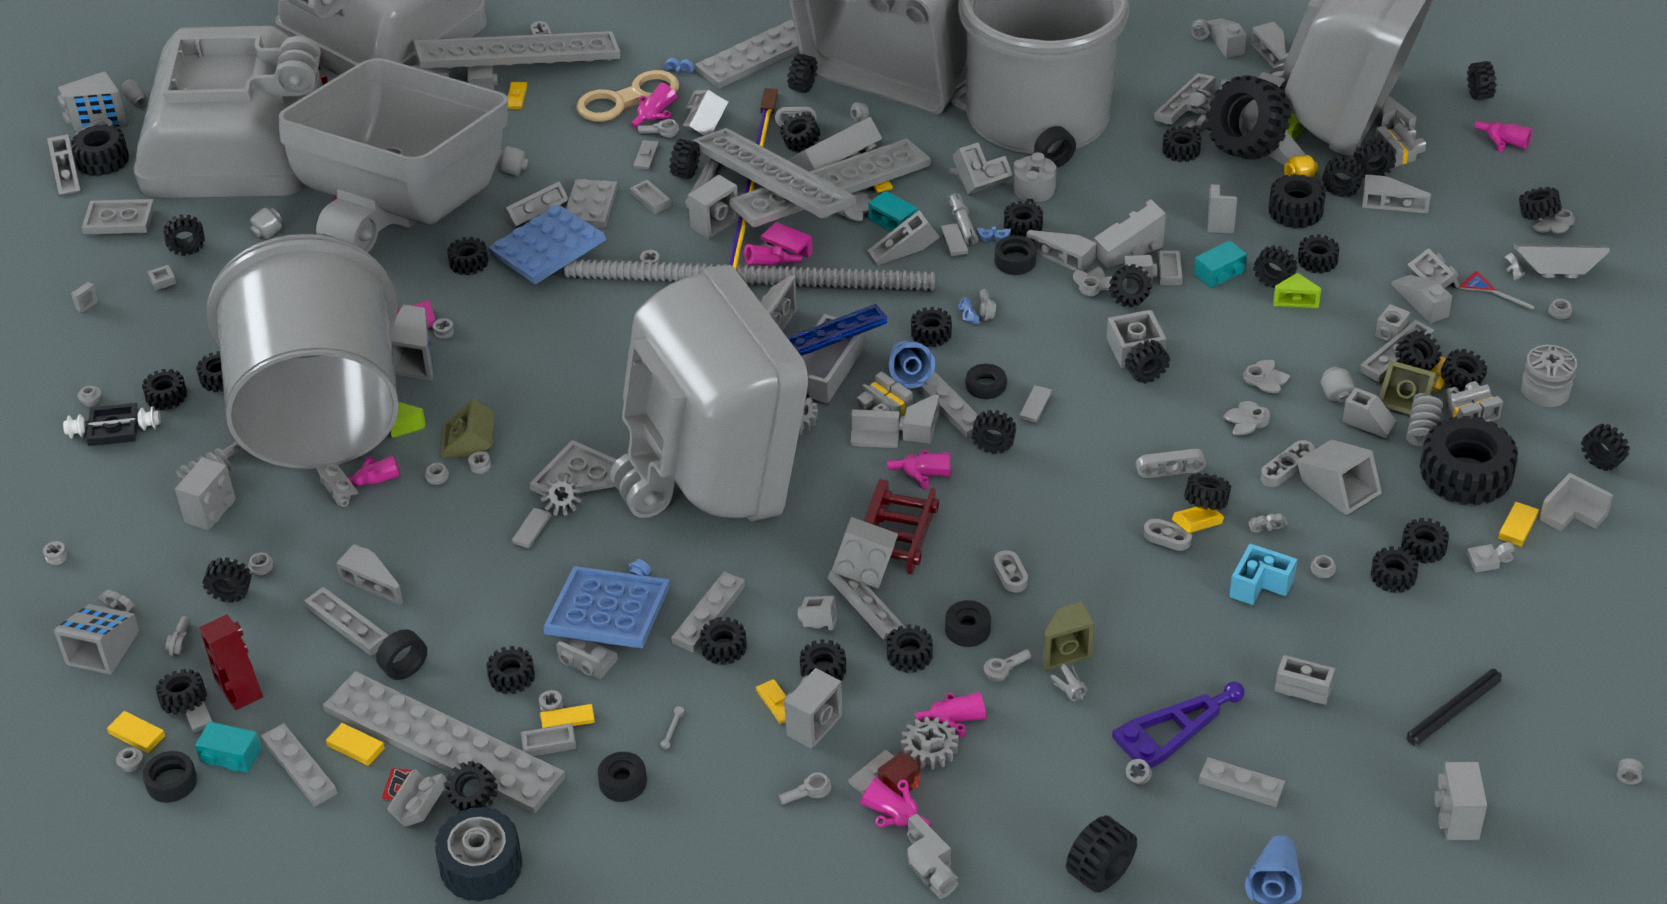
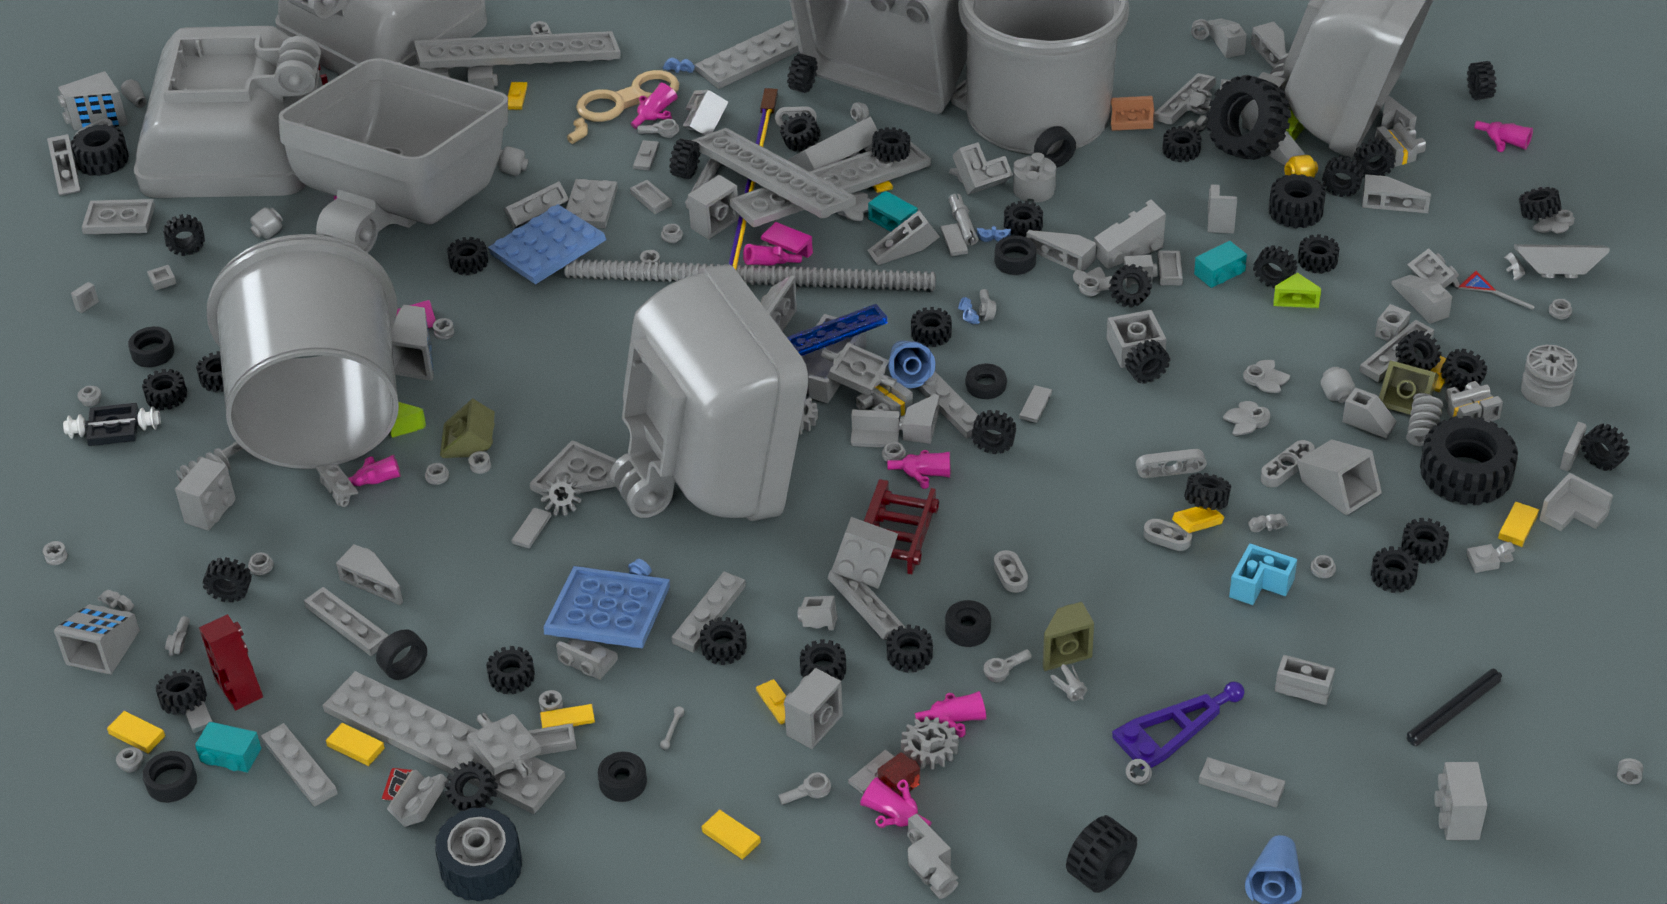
none -> black tyre [128,326,174,367]
none -> light grey plate [467,713,541,778]
none -> tan arm [567,117,588,144]
none -> light grey plate [661,224,683,243]
none -> yellow tile [701,810,761,860]
none -> light grey plate [821,342,897,396]
none -> black tyre [872,127,911,162]
none -> light grey plate [882,442,906,462]
none -> nougat bracket [1111,96,1155,131]
none -> light grey tile [1560,422,1587,471]

